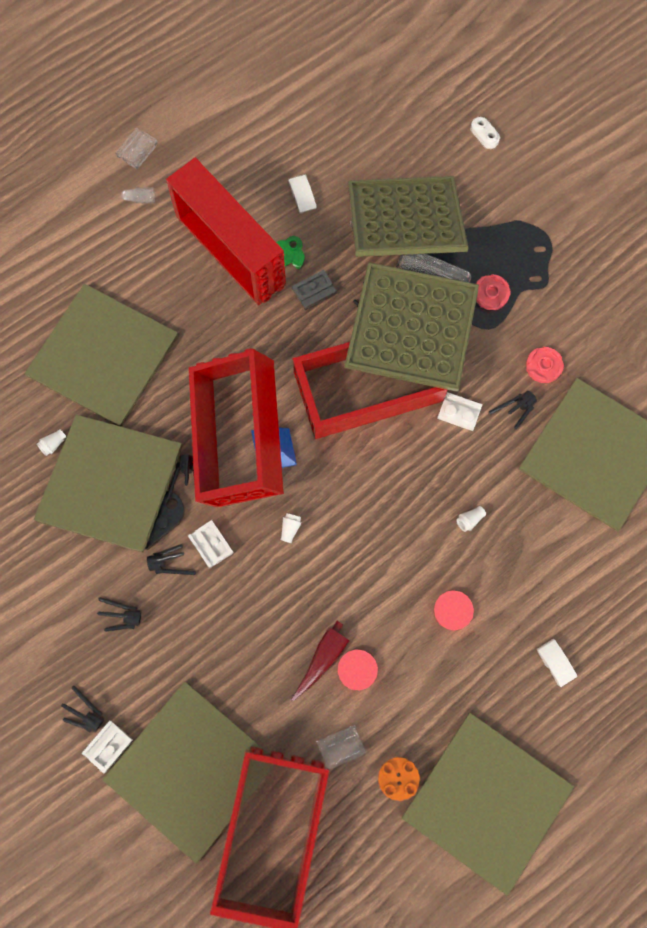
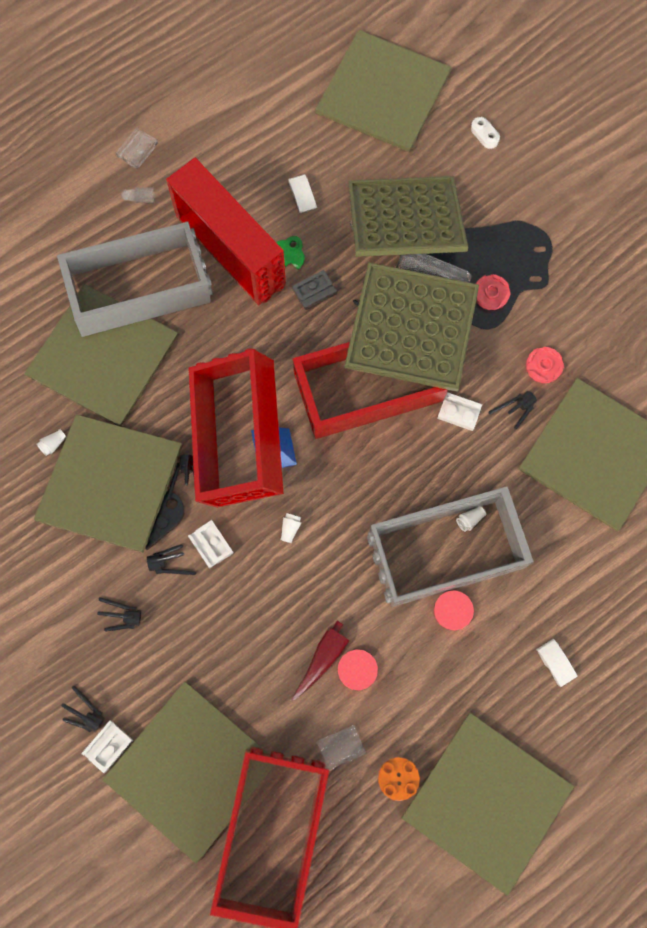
none -> light grey door [57,222,213,337]
none -> olive tile [315,30,452,152]
none -> light grey door [367,486,534,607]

